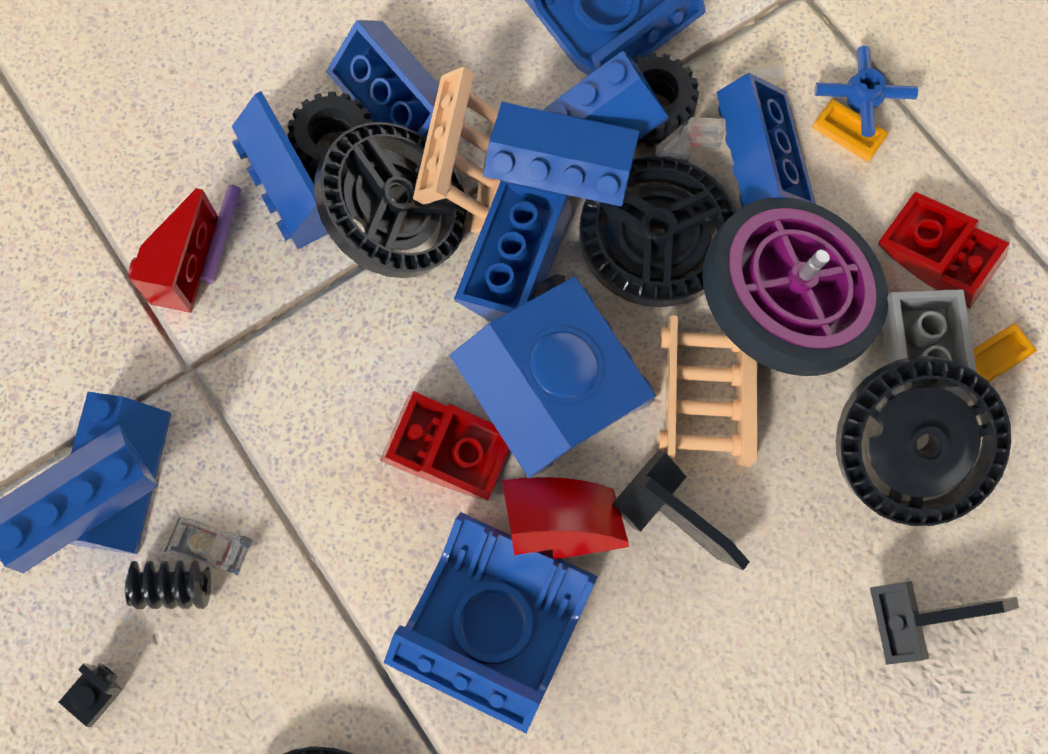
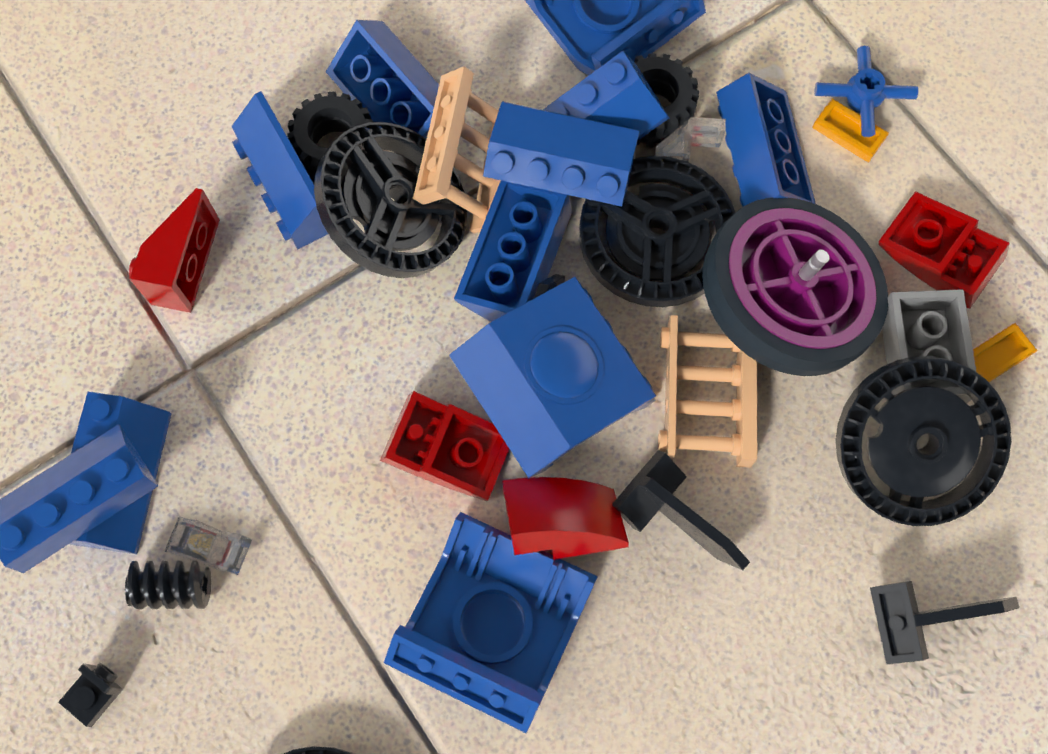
medium lavender bar [200,185,241,283] -> none

